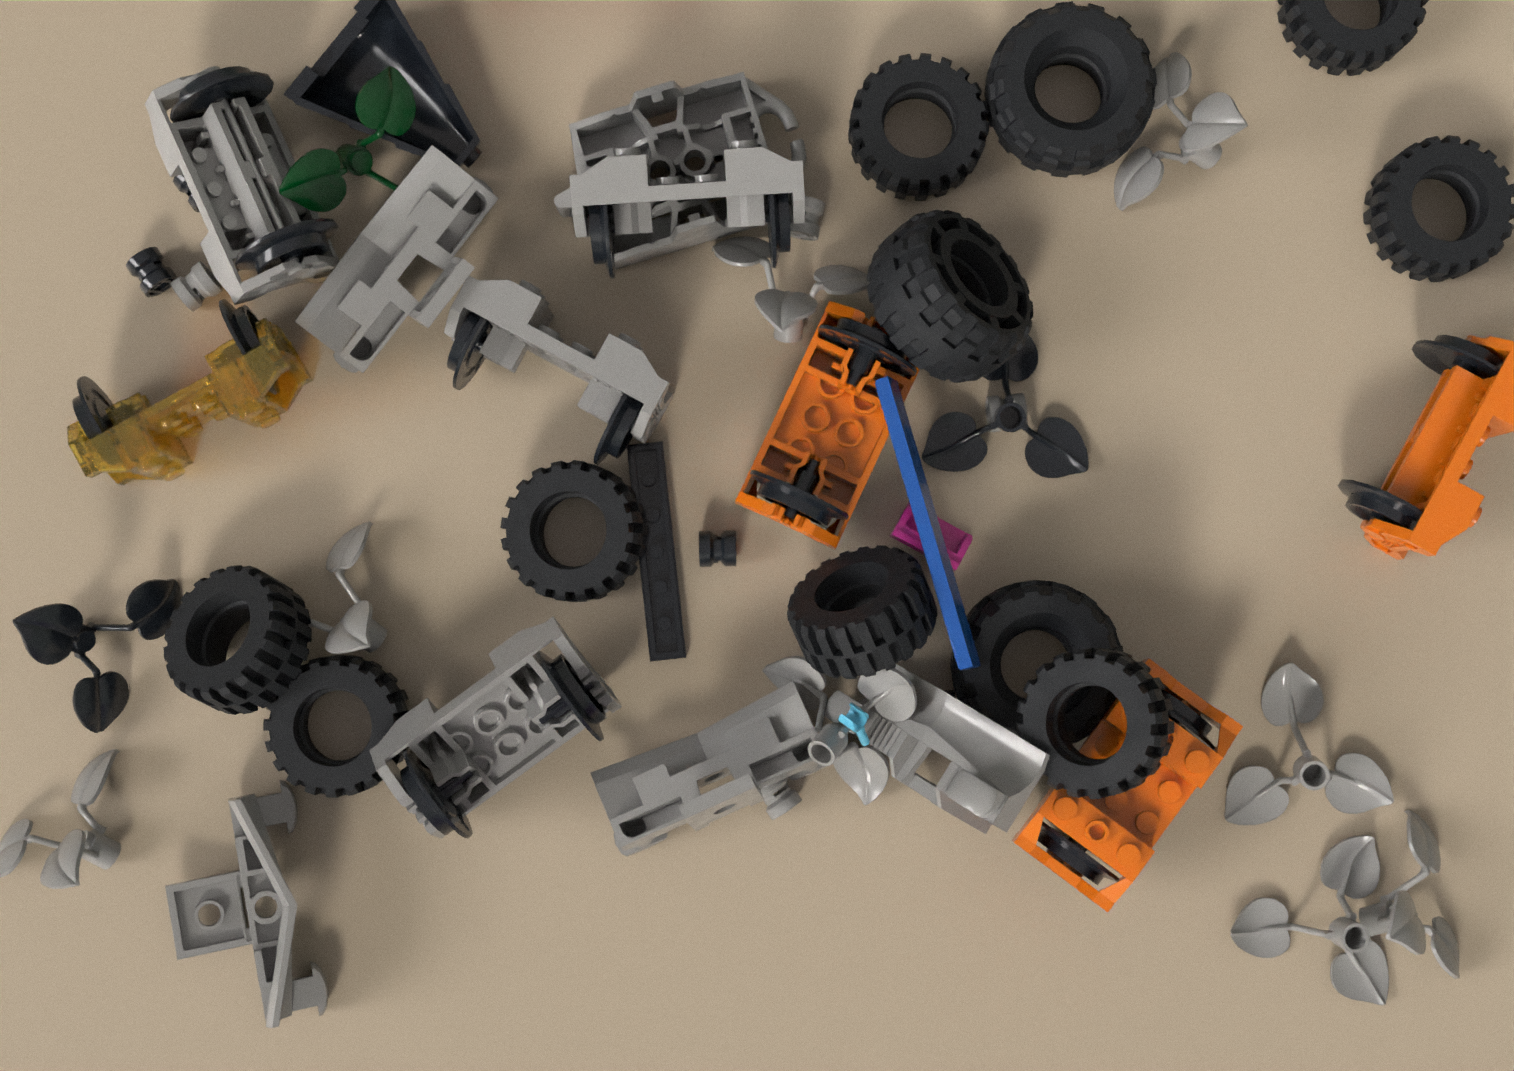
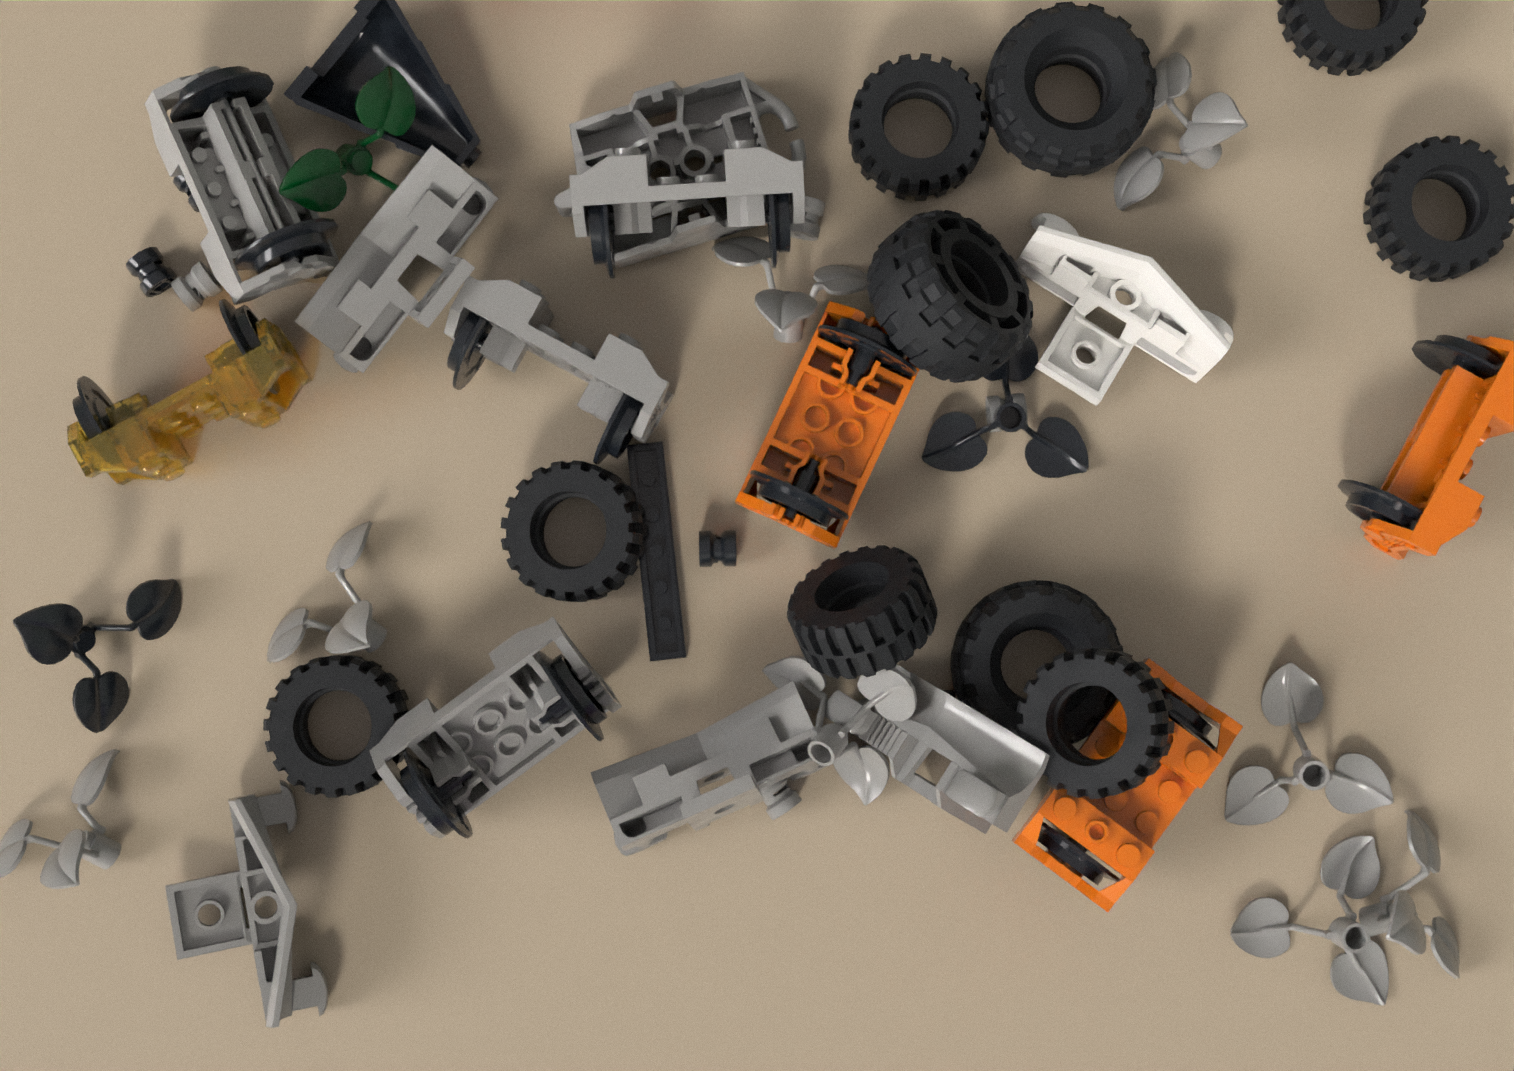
black tyre [163,565,312,715] -> none
medium azure hand [838,702,870,746] -> none
blue tile [875,376,981,670] -> none
dark pink hinge [890,502,973,571] -> none
none -> white piece [1016,213,1234,406]

